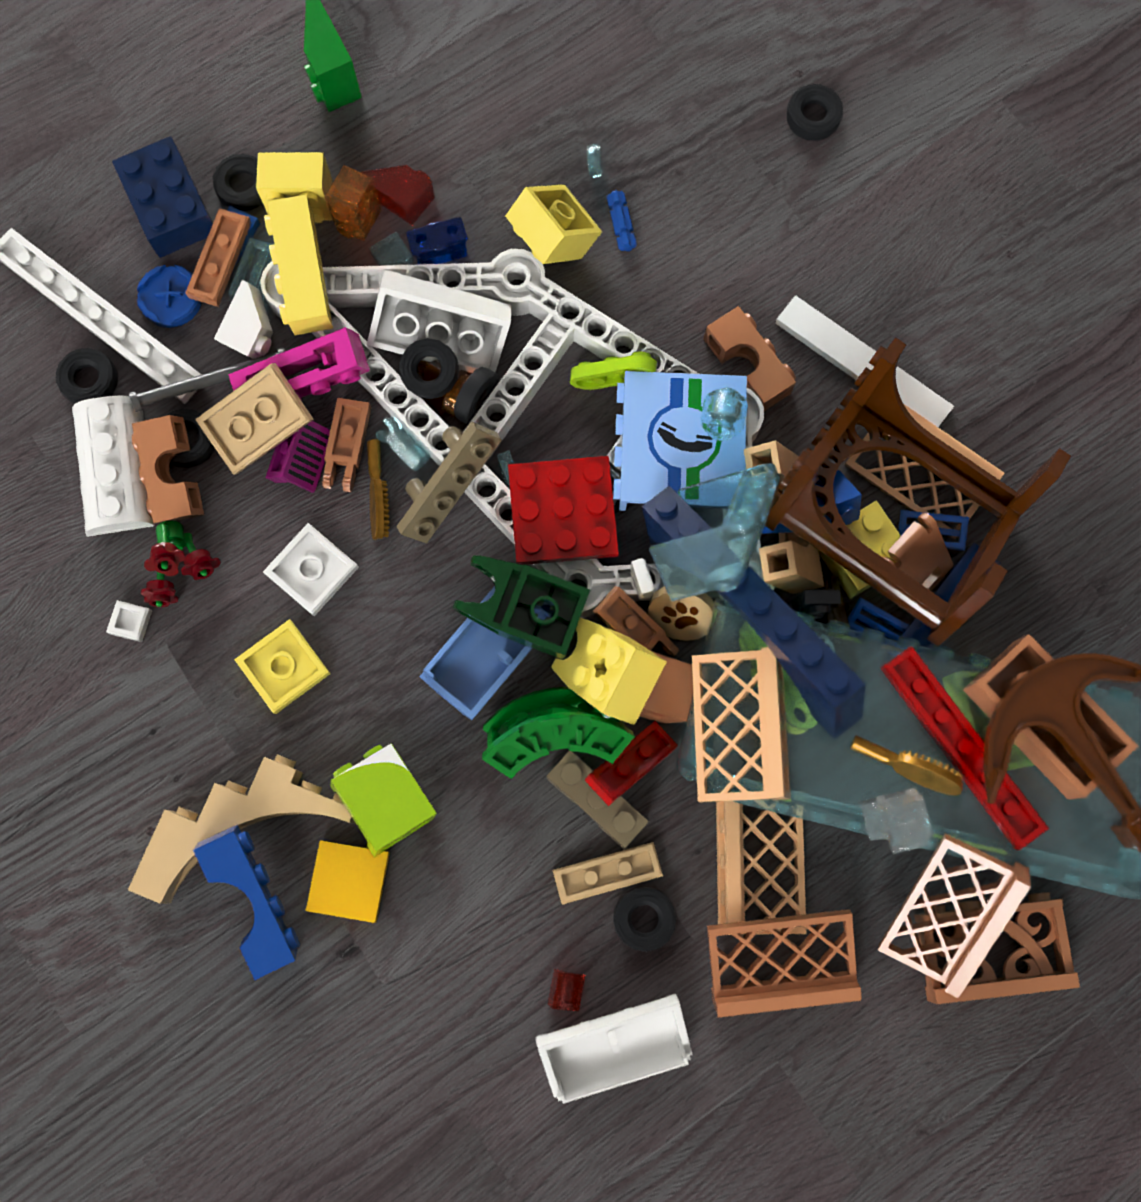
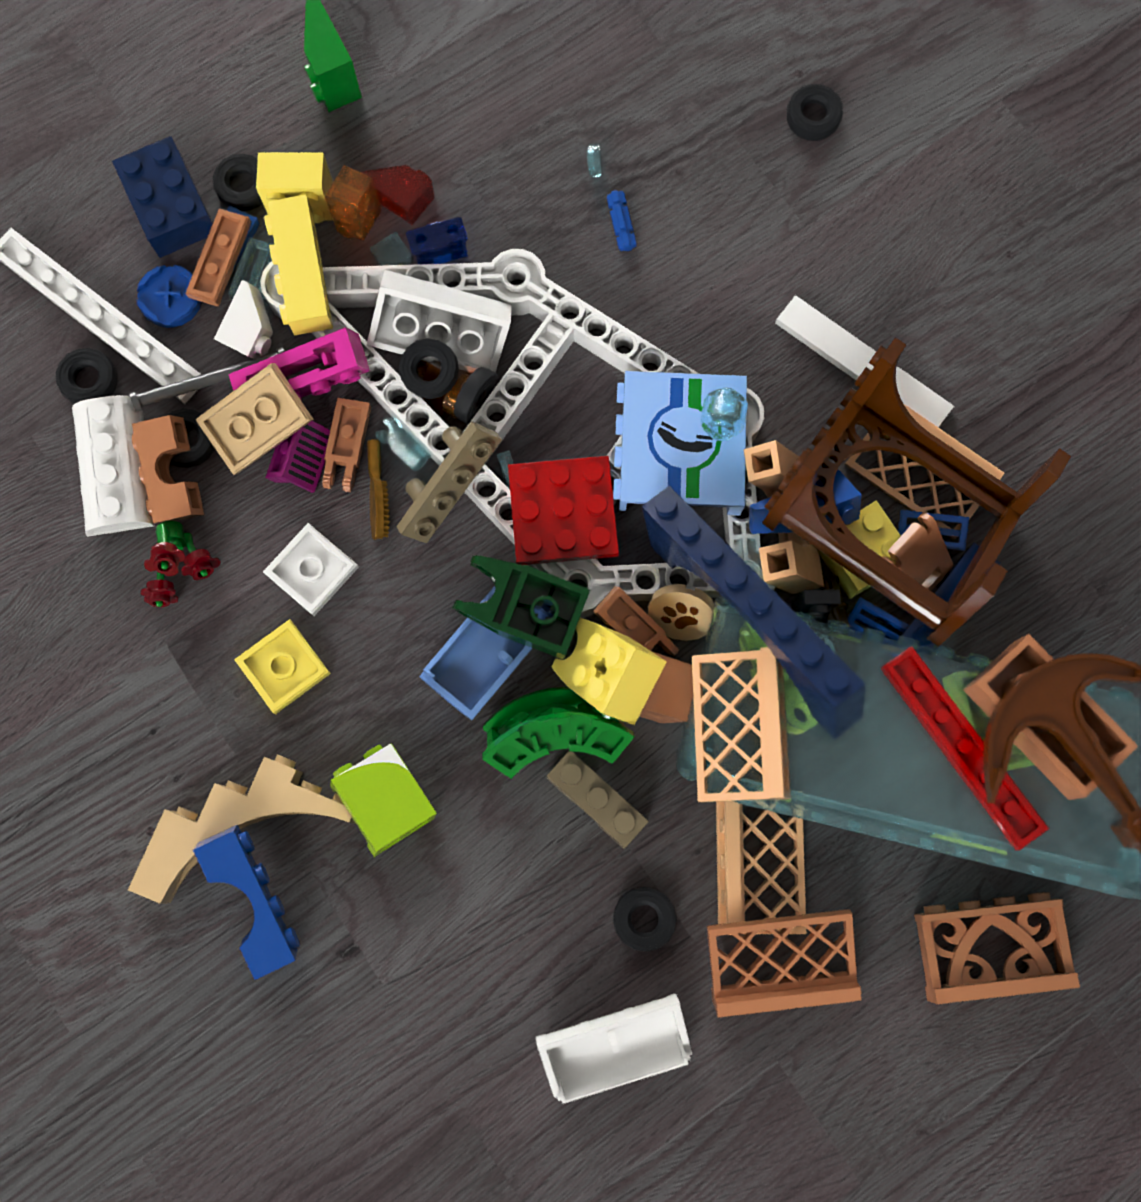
white tile [106,600,152,642] -> none
yellow tile [306,840,390,923] -> none
light yellow brick [505,185,602,264] -> none
clear red slope [547,969,585,1011] -> none
tan tile [553,842,663,905] -> none
lime plate [570,351,657,390] -> none
red tile [585,721,678,807] -> none
white tile [630,558,655,601] -> none
clear light blue windscreen [649,463,780,601] -> none
nougat arch [703,306,796,411] -> none
pearl gold piece [850,735,963,796] -> none
clear brick [859,788,933,854] -> none
fence [878,833,1030,999] -> none

